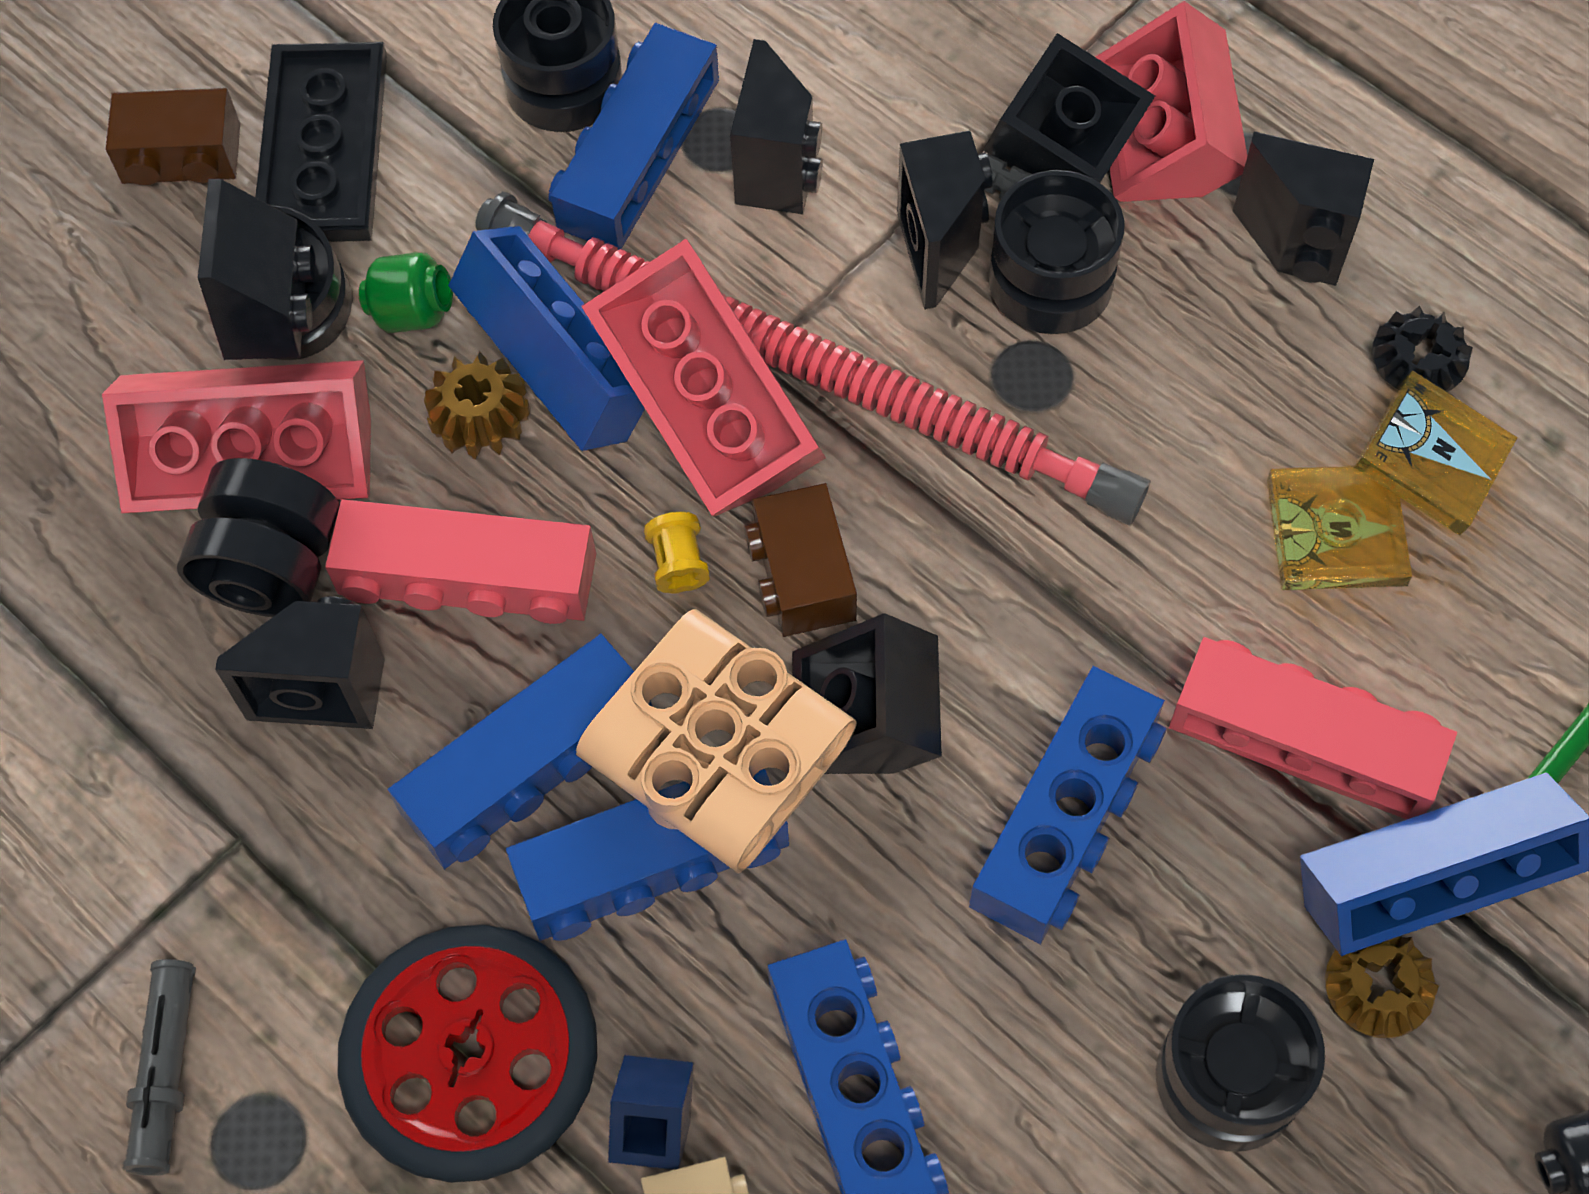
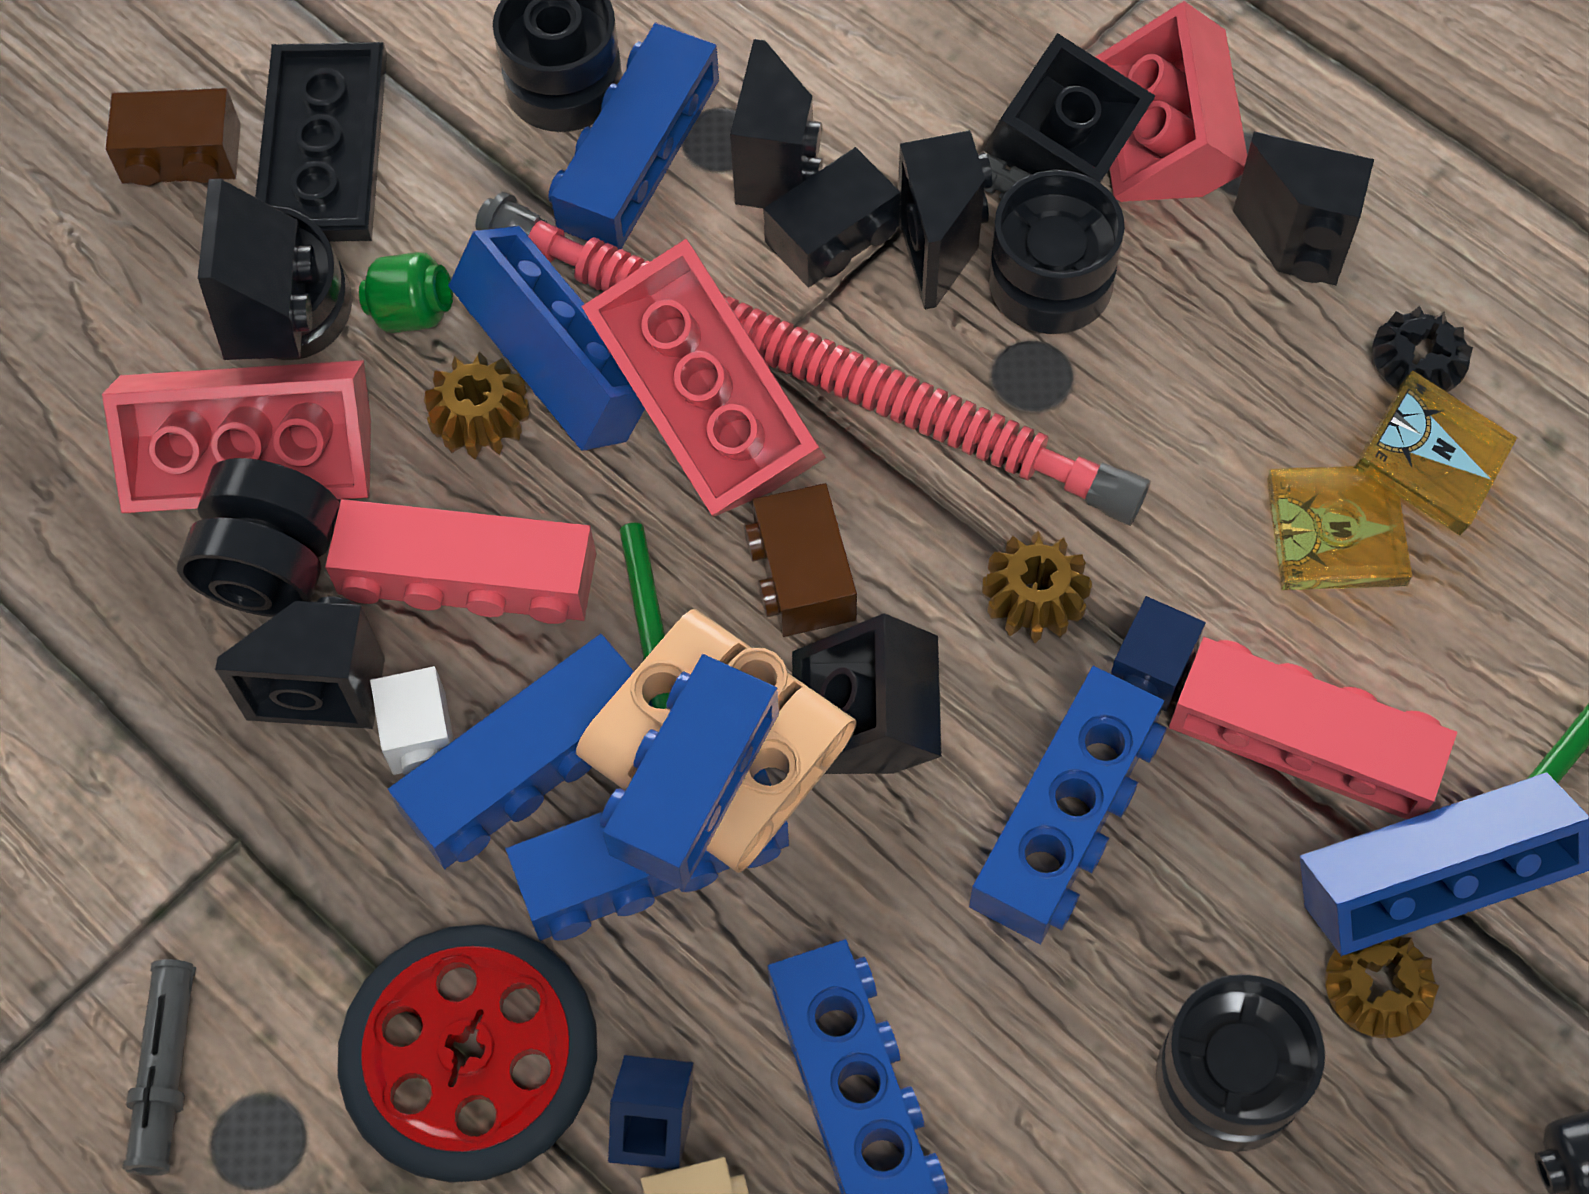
yellow bush [644,511,710,594] -> none
none -> white brick [370,666,454,775]
none -> blue brick [600,653,779,891]
none -> green bar [619,522,670,709]
none -> black brick [763,147,901,288]
none -> pearl gold gear [982,530,1092,643]
none -> dark blue brick [1111,596,1206,712]

